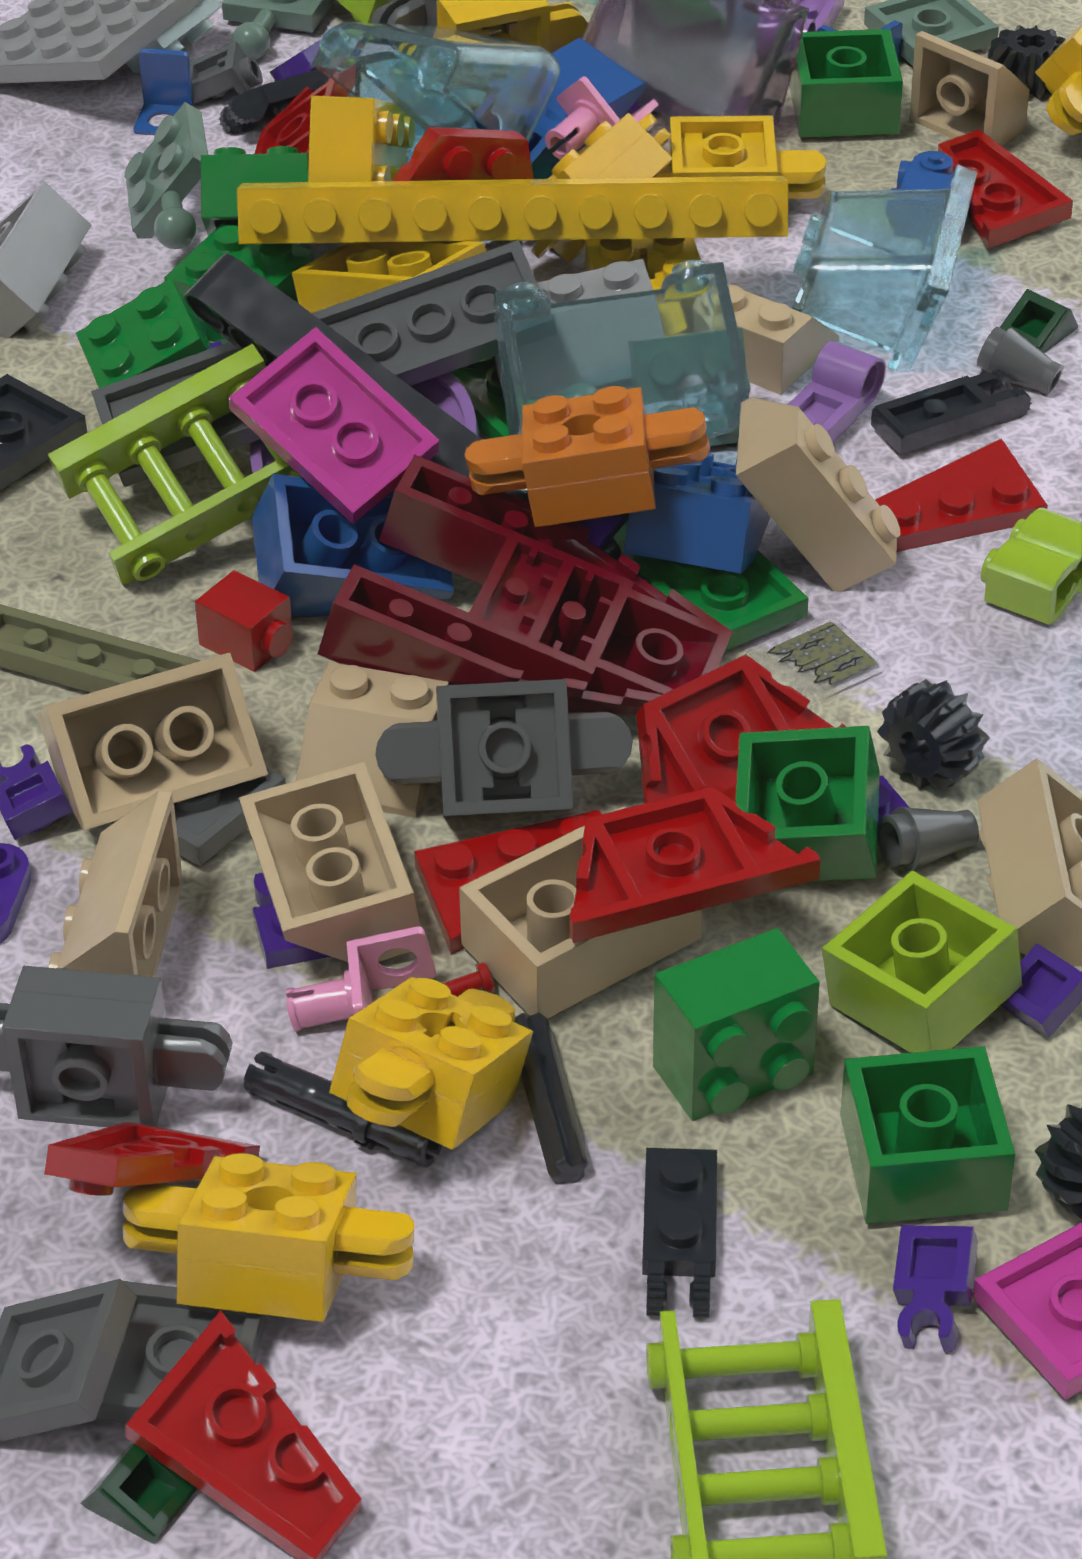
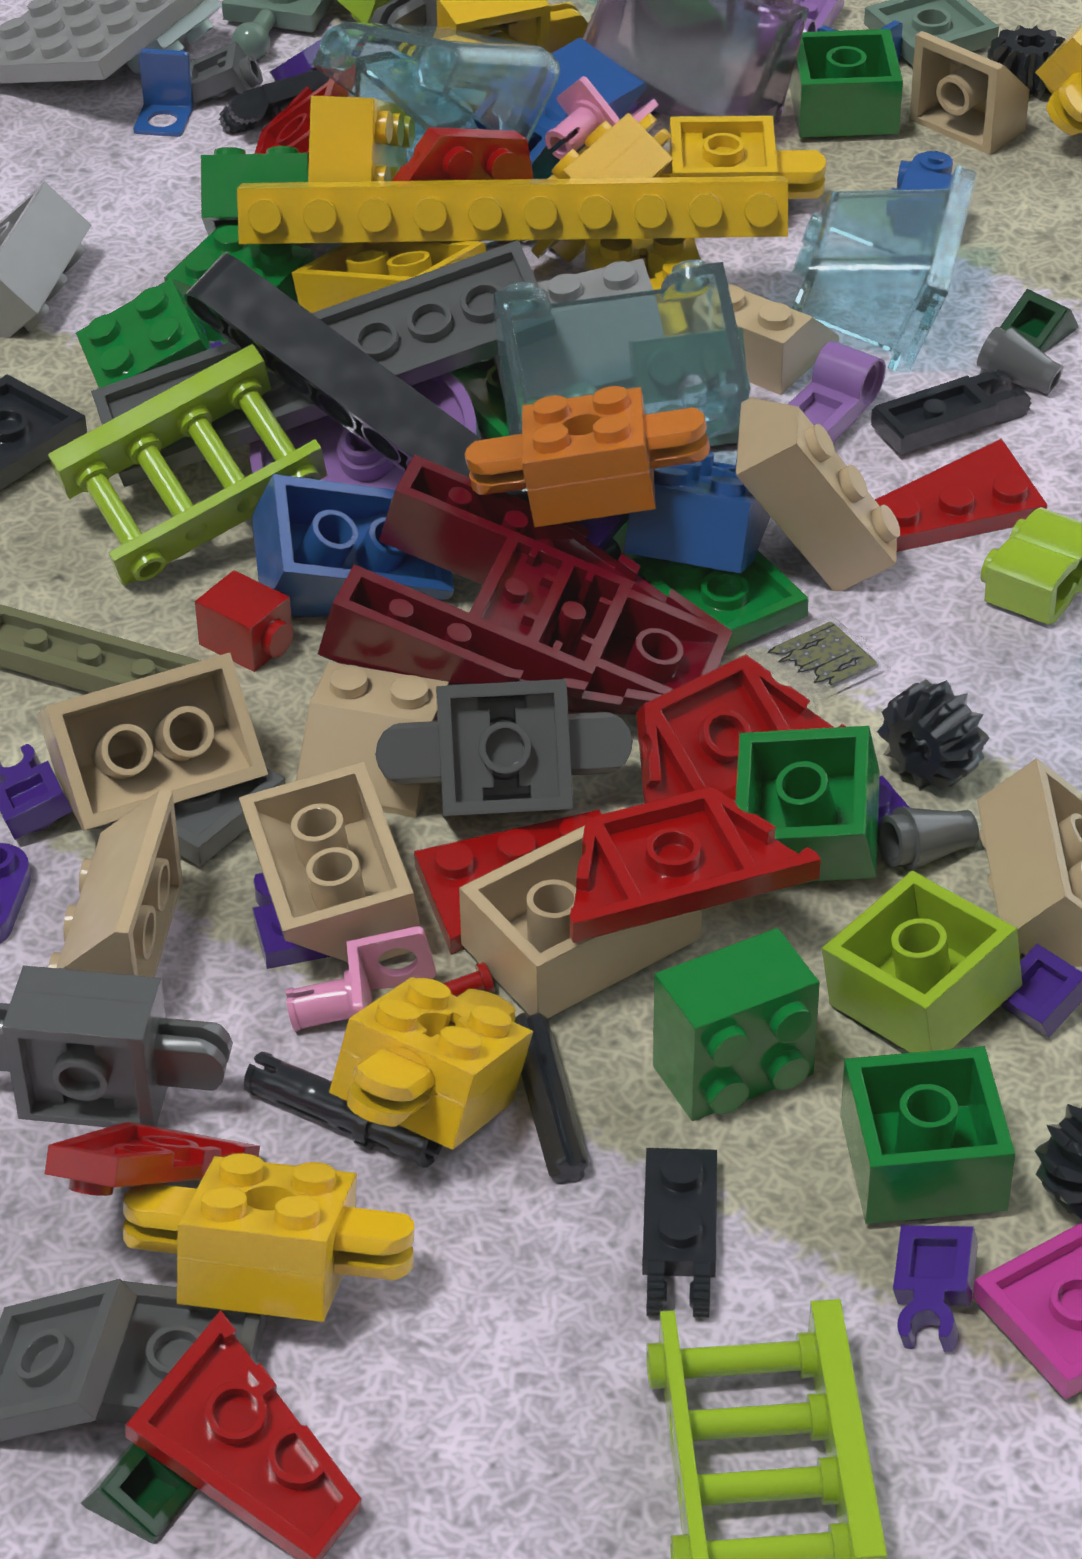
sand green plate [124,102,208,249] -> none
dark pink plate [229,327,440,524] -> none
red wing [938,129,1073,249] -> none

